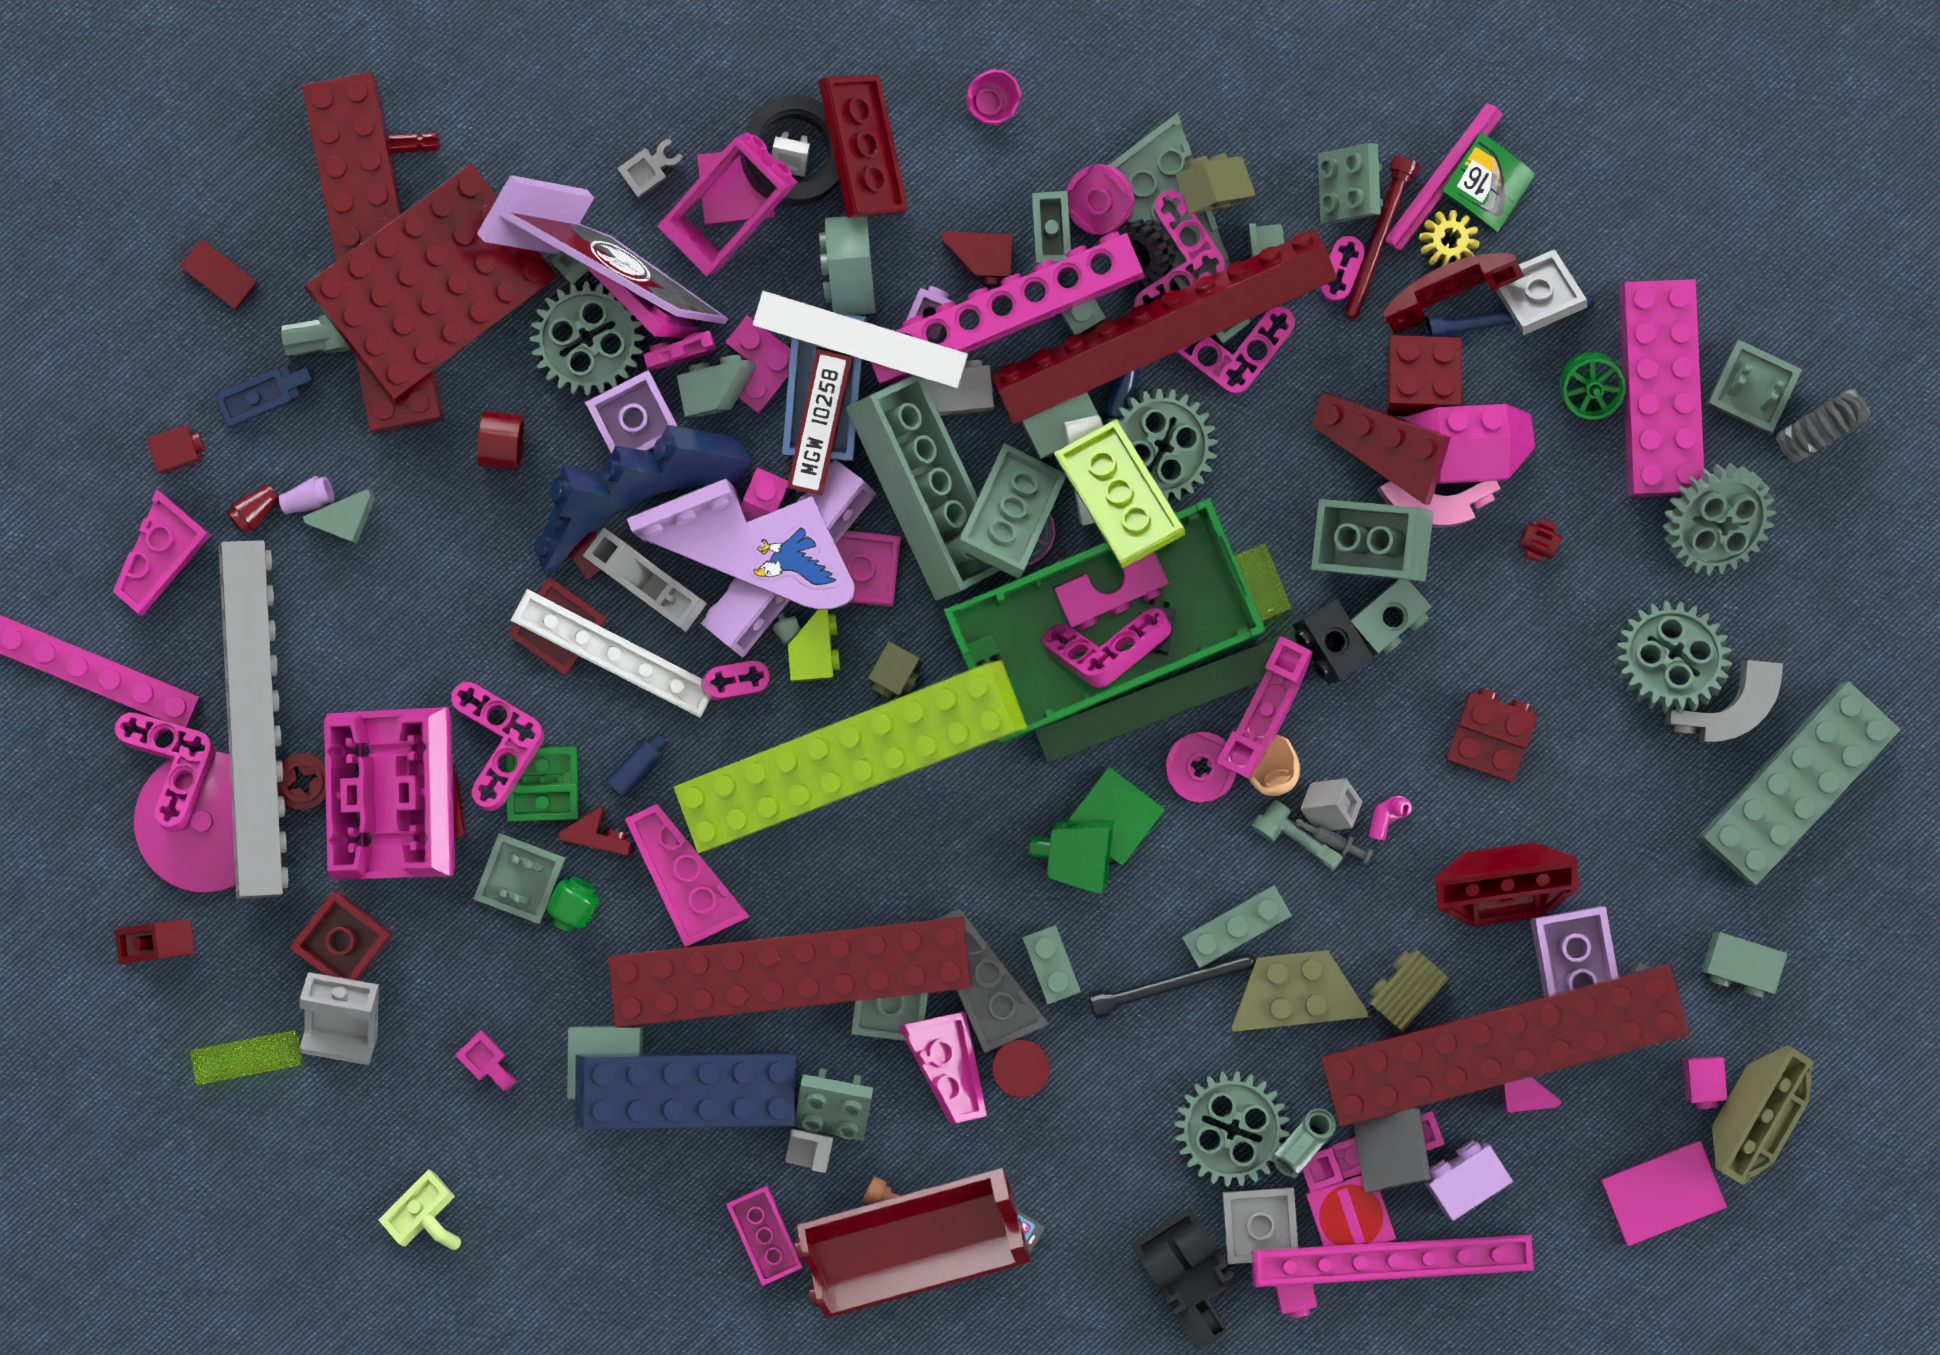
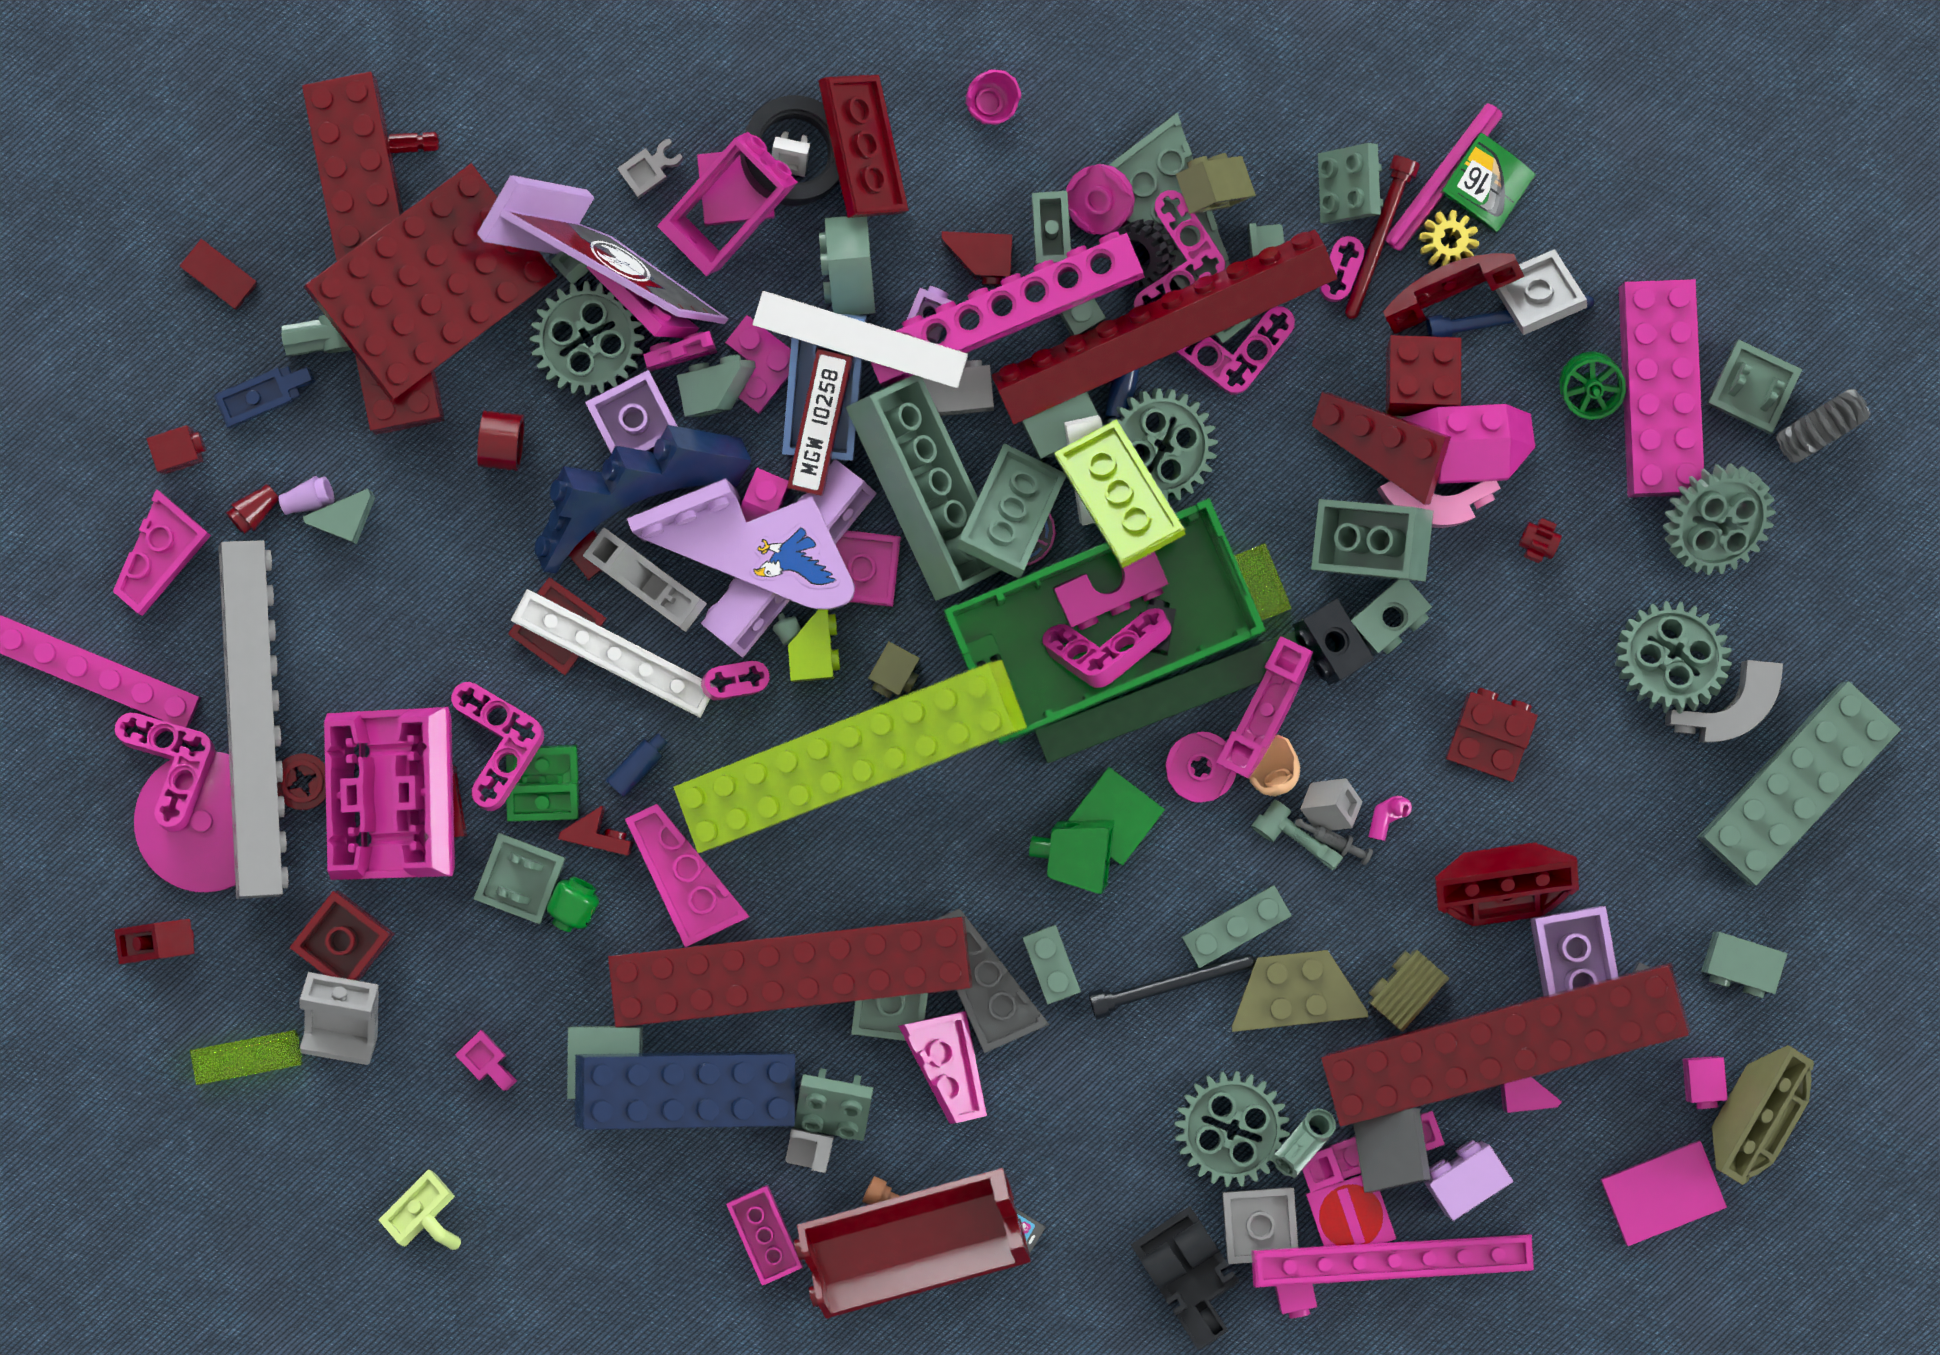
dark red piece [992,1038,1049,1097] -> none

